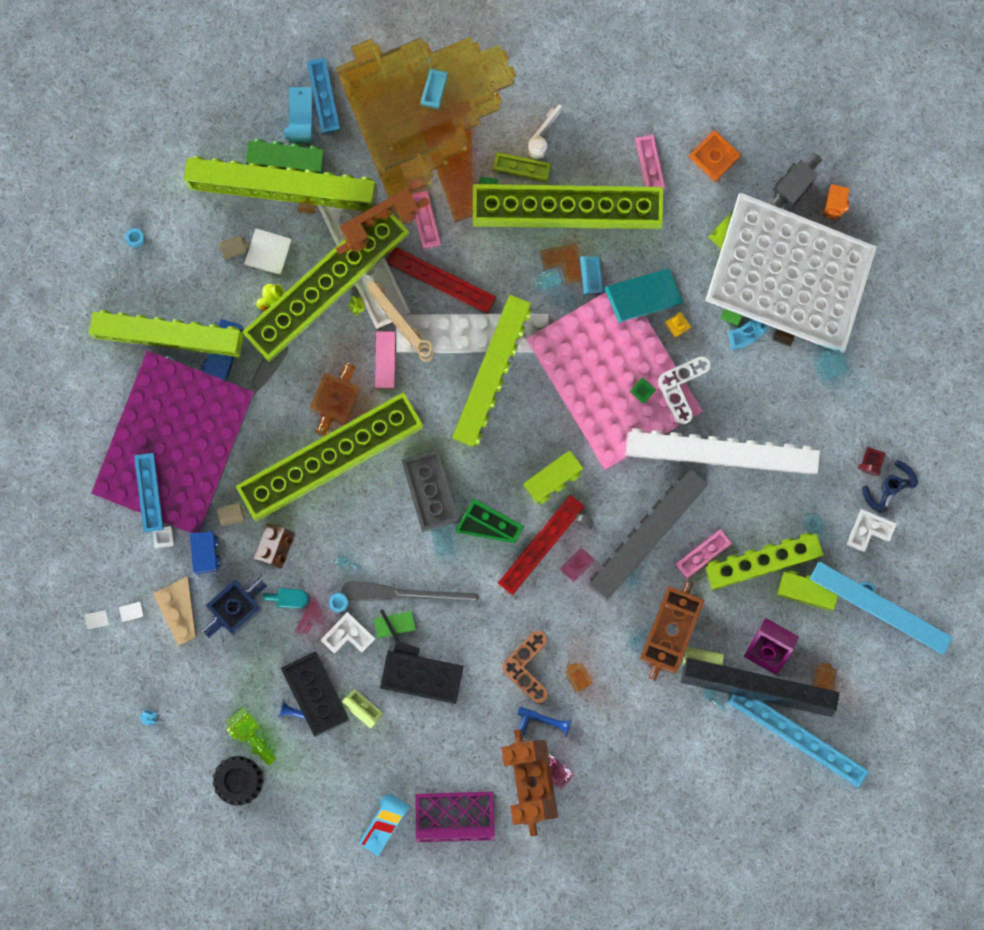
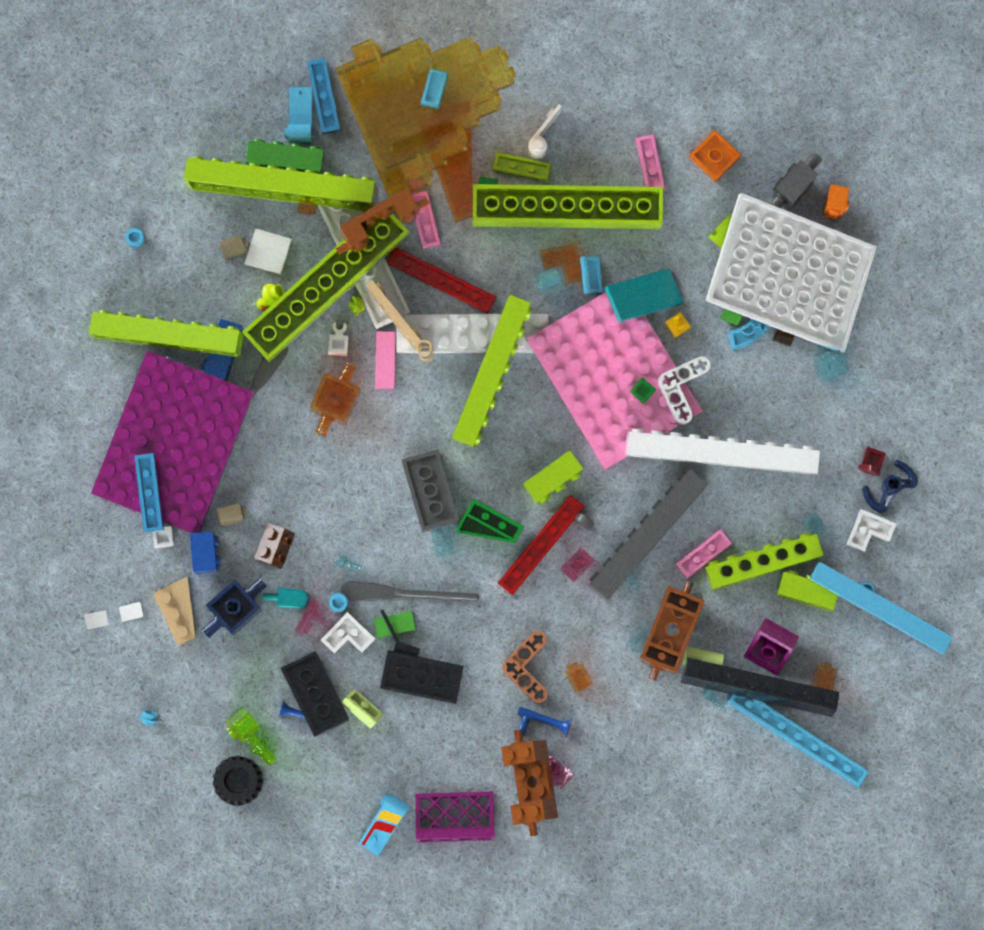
lime brick [235,392,423,522] -> none
none -> white plate [328,322,349,356]

